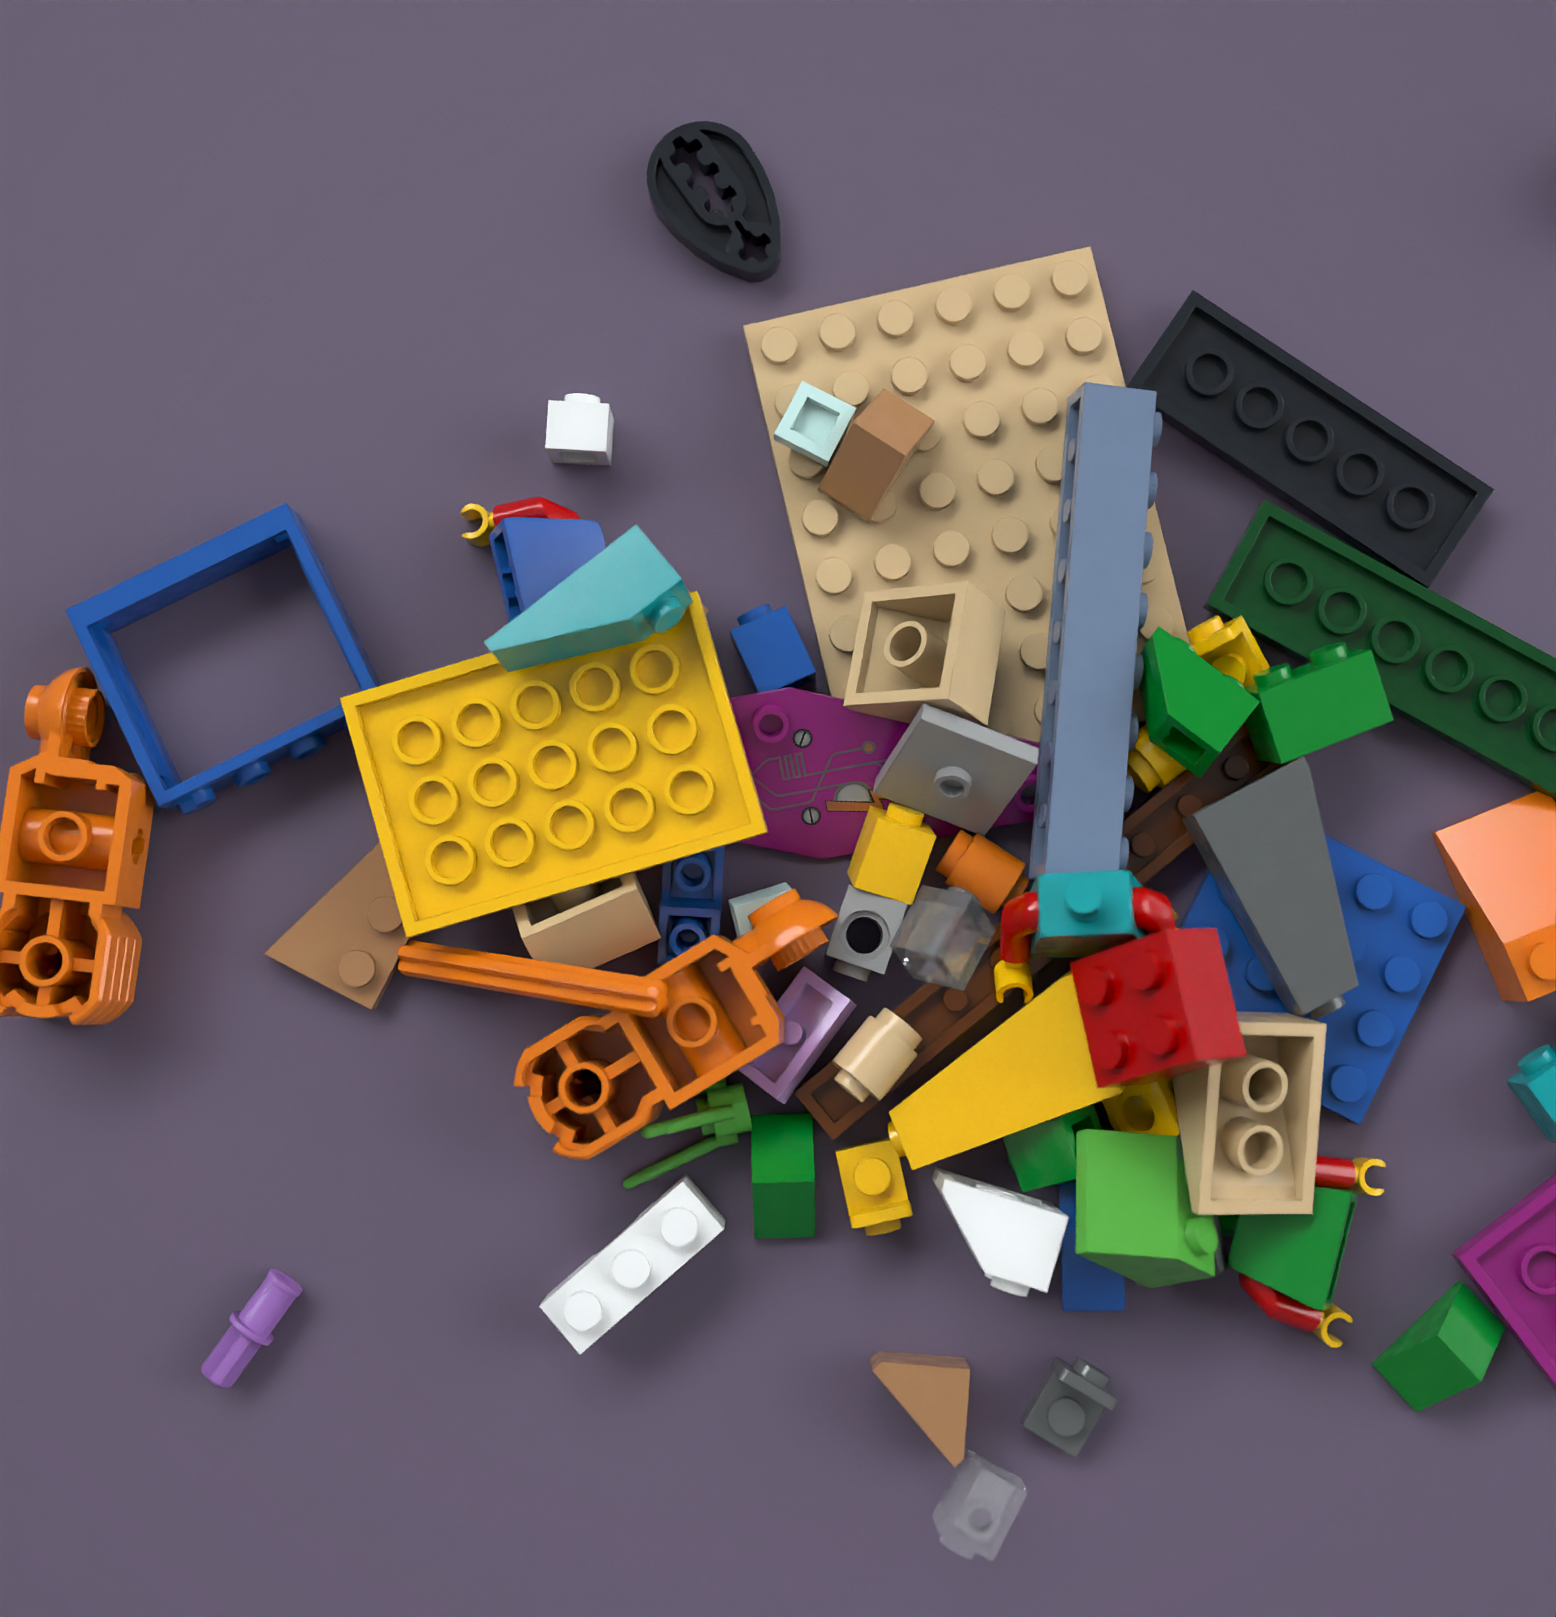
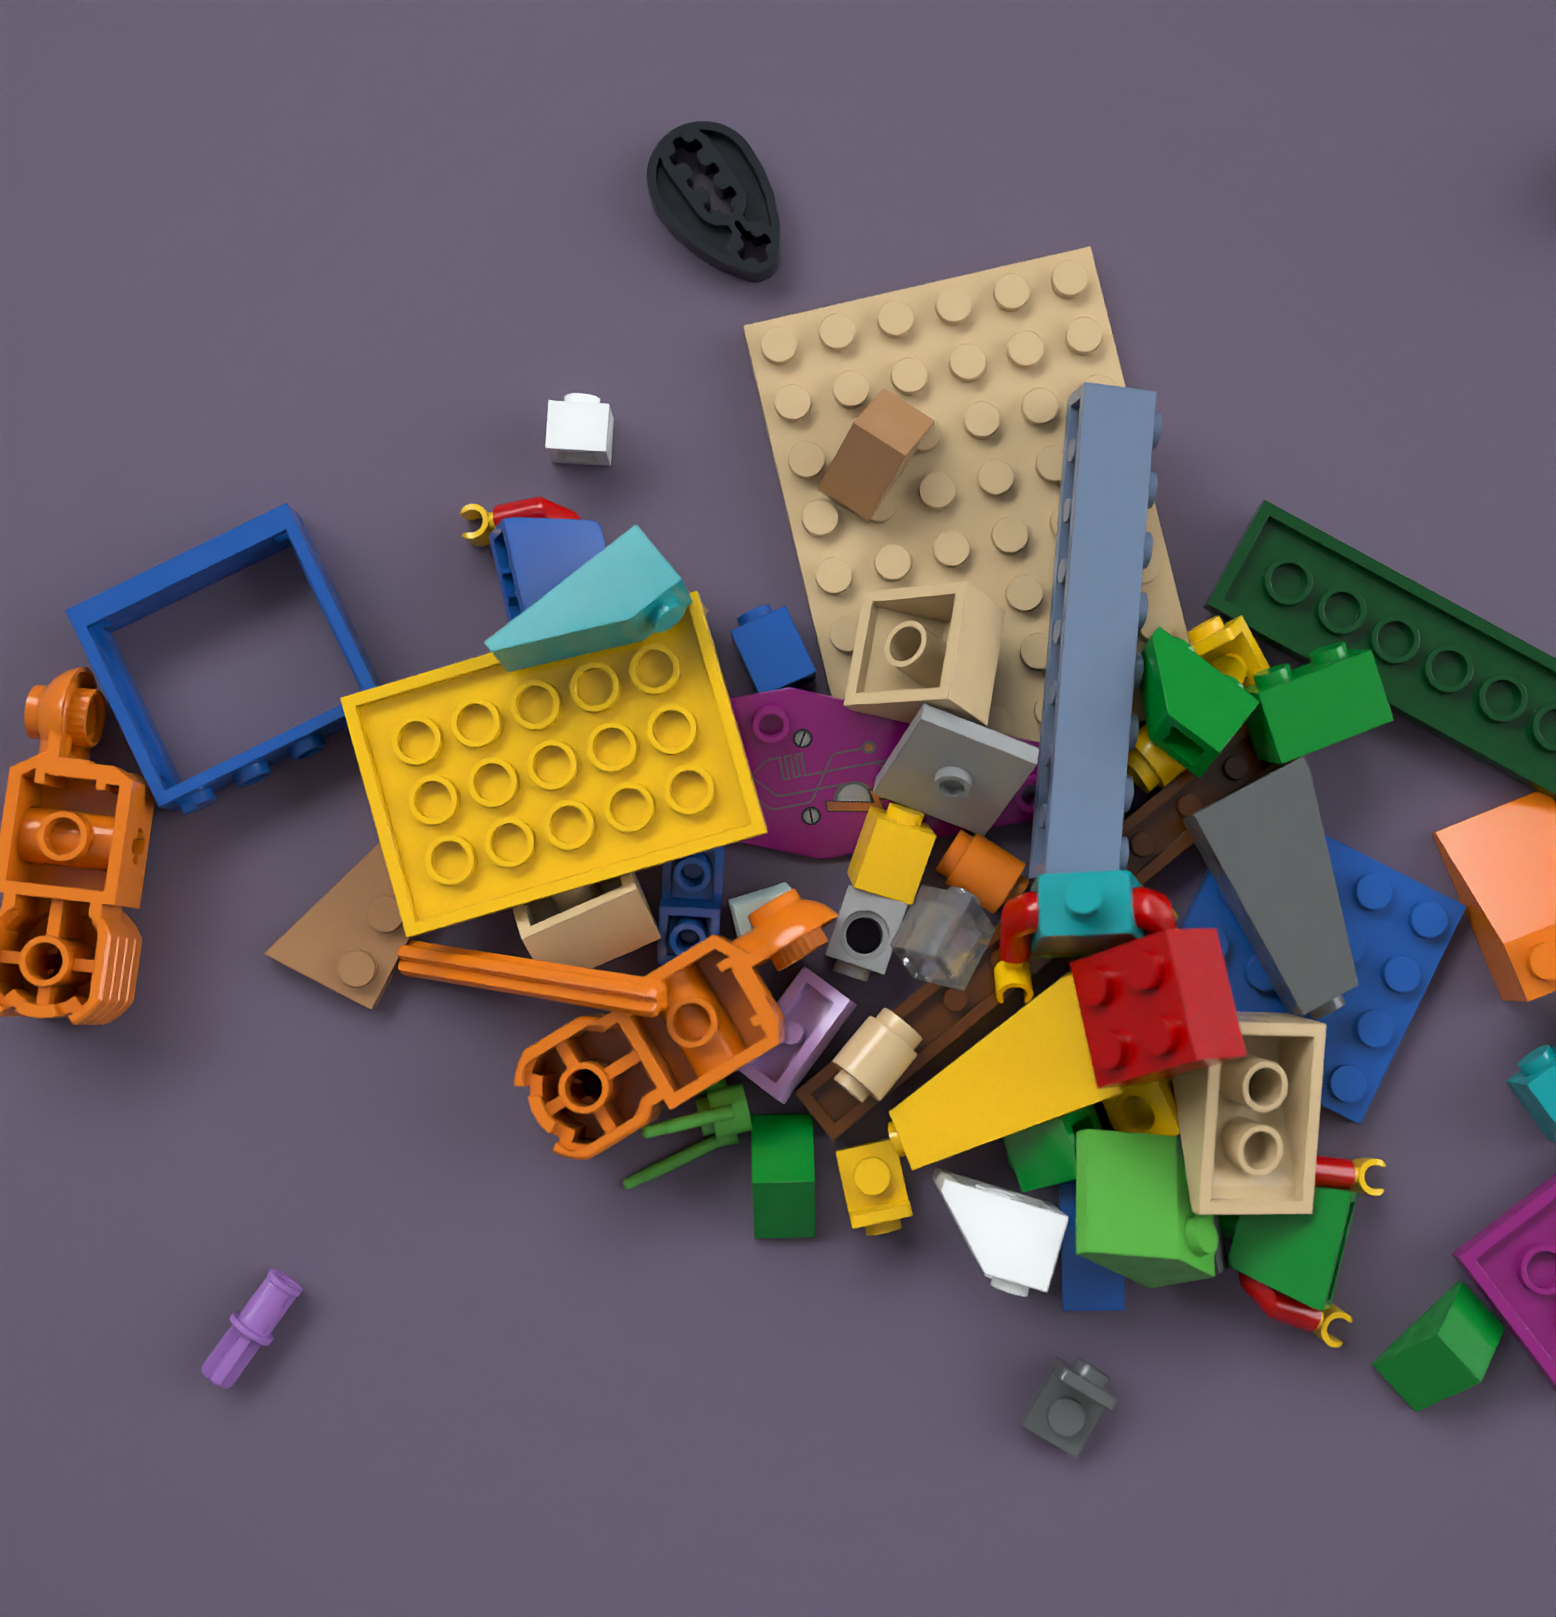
white arch [539,1174,726,1354] -> none
light aqua plate [774,381,856,467] -> none
medium nougat slope [870,1351,970,1468] -> none
clear brick [932,1449,1028,1561] -> none
black plate [1127,290,1494,588] -> none

